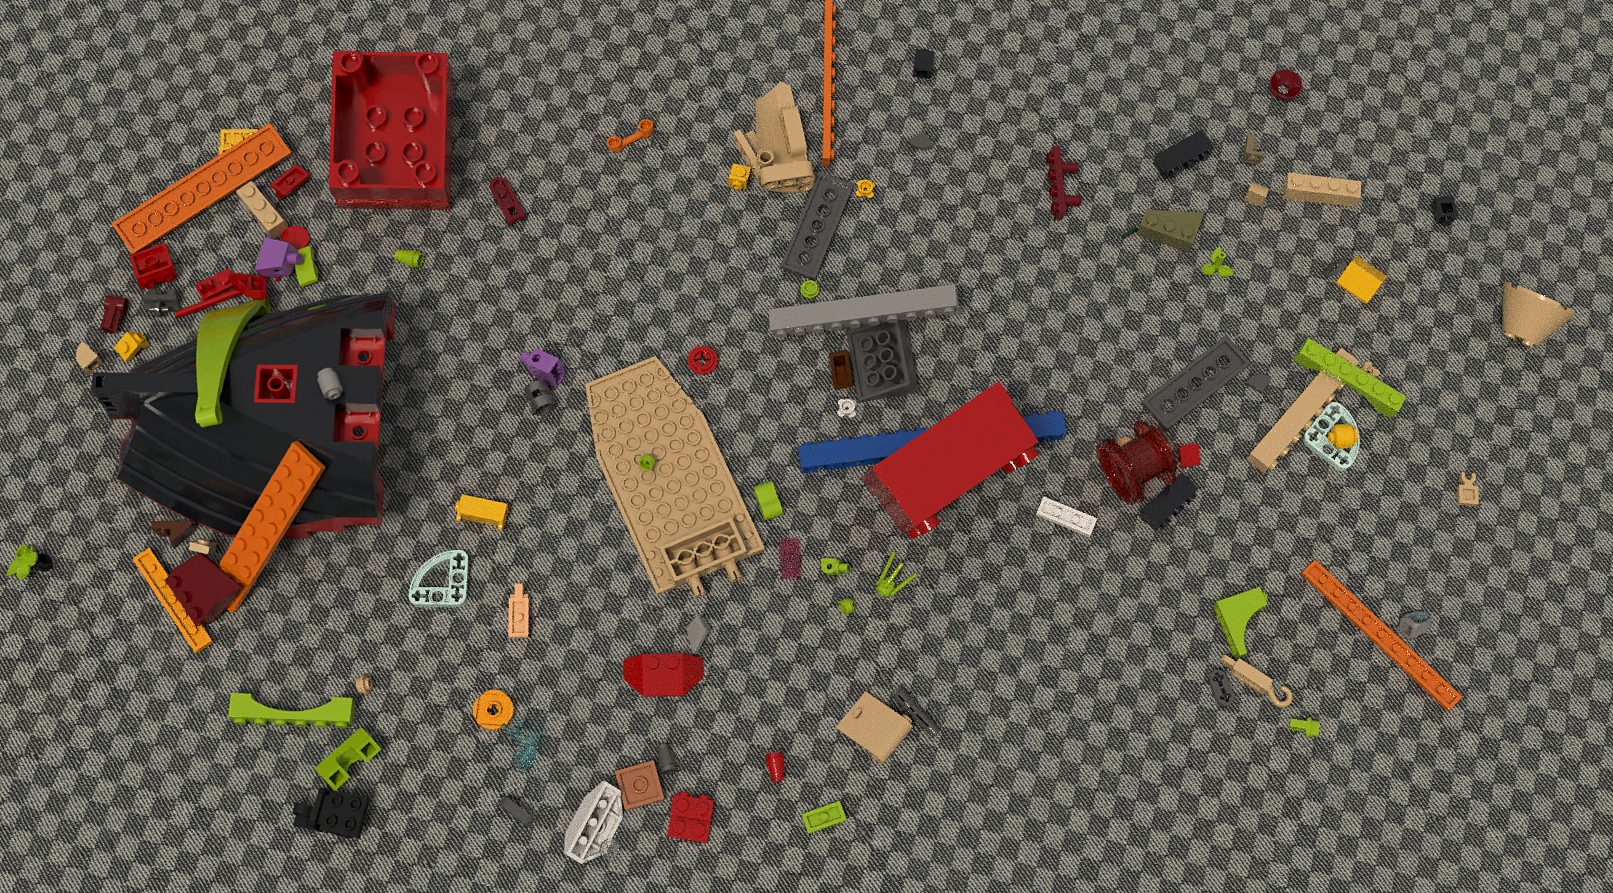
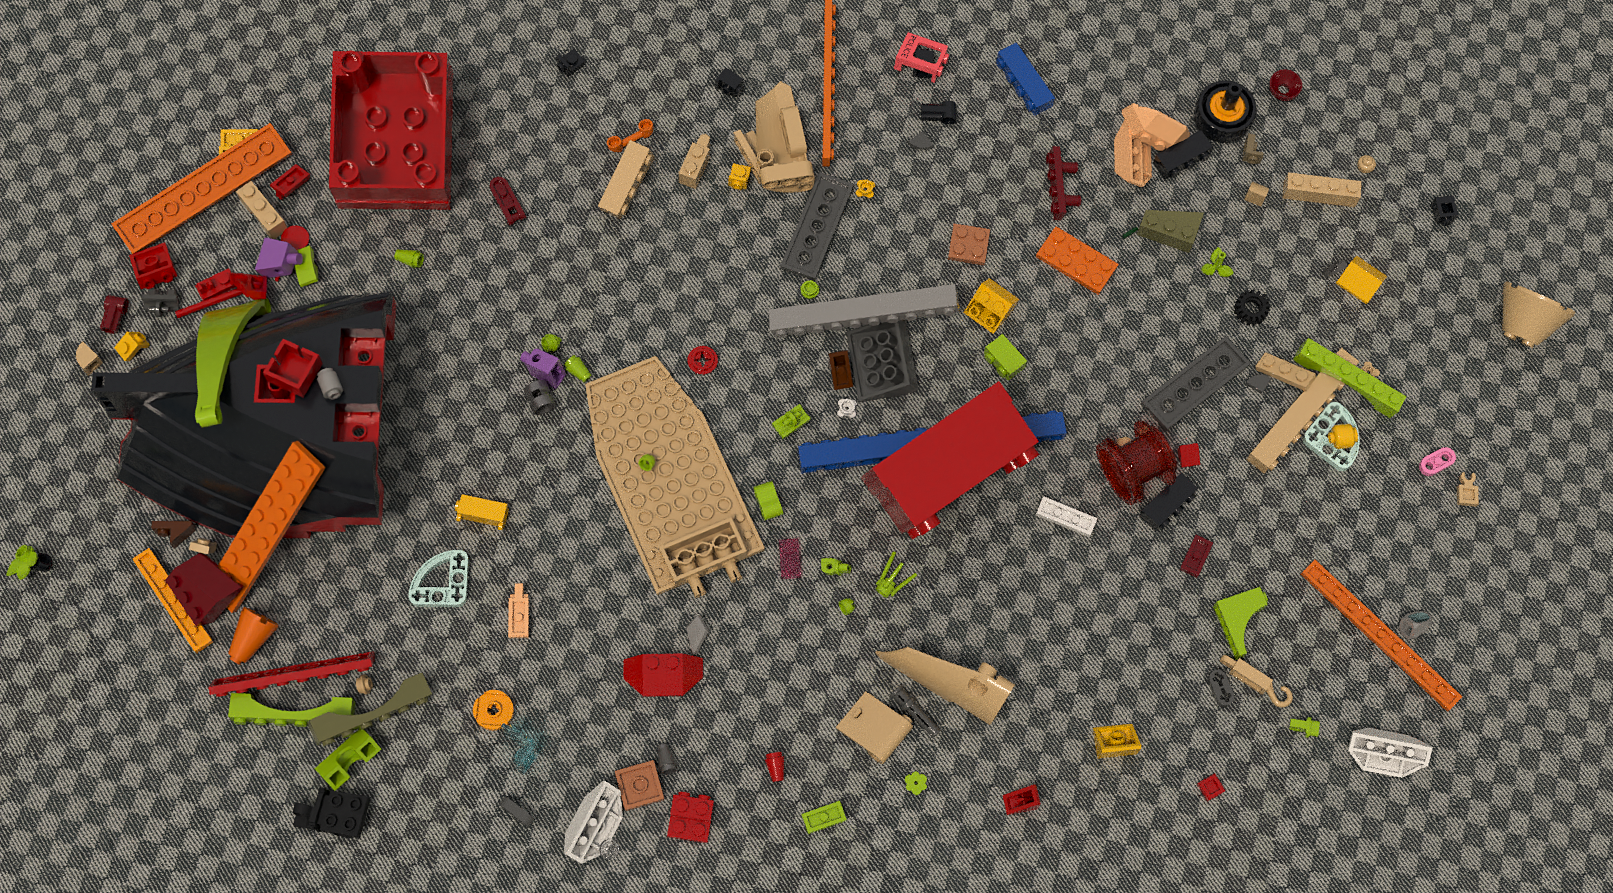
none -> red plate [208,651,375,697]
none -> orange cone [228,607,279,664]
none -> red piece [263,339,323,398]
none -> olive arch [308,673,432,747]
none -> lime plate [541,334,562,353]
none -> black bracket [556,49,585,77]
none -> lime cone [564,355,592,383]
none -> tan wedge [598,140,655,219]
none -> tan hinge [679,134,710,189]
none -> black brick [715,67,744,98]
none -> lime hips [772,404,811,439]
none -> tan panel [875,647,1015,725]
none -> coral window [894,32,950,83]
none -> lime plant [905,771,927,795]
none -> black piece [921,101,957,125]
none -> nougat plate [948,223,990,265]
none -> yellow slope [963,278,1019,334]
none -> lime brick [984,334,1027,381]
none -> blue brick [996,42,1055,116]
none -> red slope [1002,785,1041,815]
none -> orange plate [1036,226,1119,295]
none -> yellow slope [1093,724,1141,759]
none -> light nougat wedge [1114,120,1152,187]
none -> light nougat wedge [1121,103,1190,151]
none -> dark red plate [1179,535,1213,578]
none -> black wheel [1194,80,1257,143]
none -> red tile [1197,774,1225,802]
none -> black tyre [1234,289,1270,326]
none -> tan plate [1256,352,1316,392]
none -> white wedge [1348,728,1433,778]
none -> tan plate [1357,155,1376,173]
none -> bright pink plate [1419,447,1456,476]

